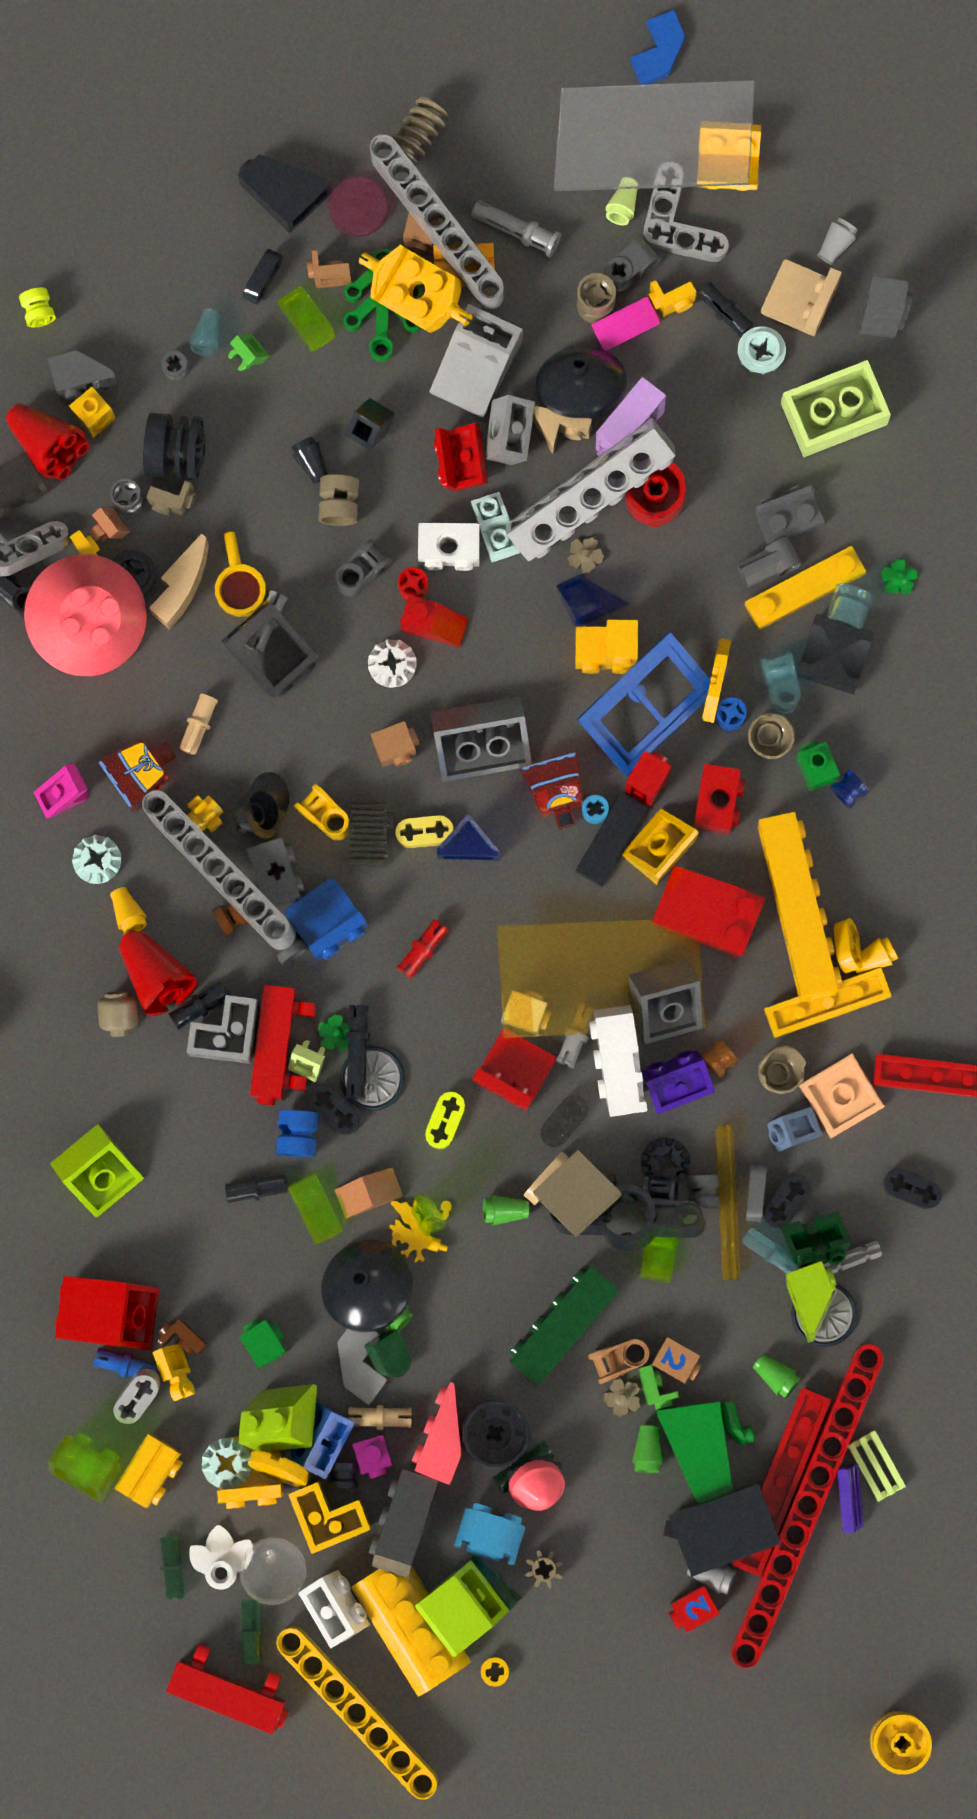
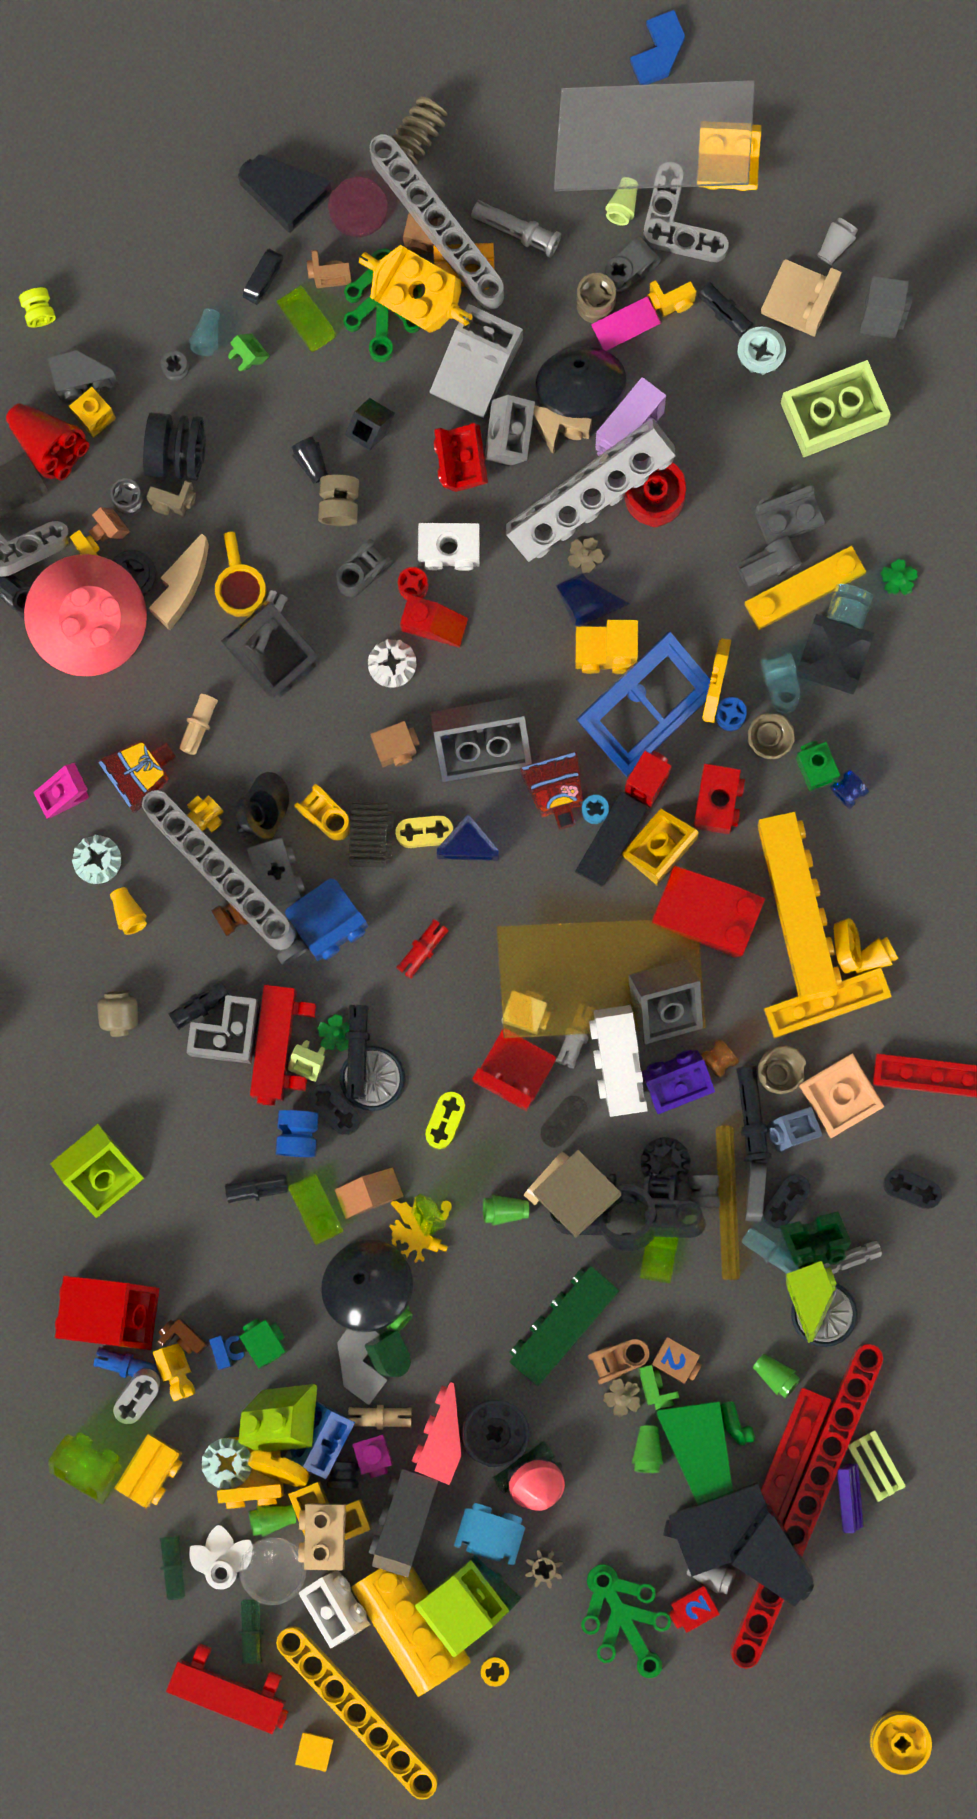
red cone [119,930,197,1016] -> none
light aqua slope [471,492,520,562] -> none
none -> blue tile [209,1336,246,1370]
none -> bright green cone [249,1505,296,1537]
none -> yellow tile [295,1732,334,1772]
none -> tan brick [298,1503,346,1570]
none -> green plant [581,1564,671,1678]
none -> black slope [730,1504,814,1606]
none -> black pin [736,1066,772,1162]

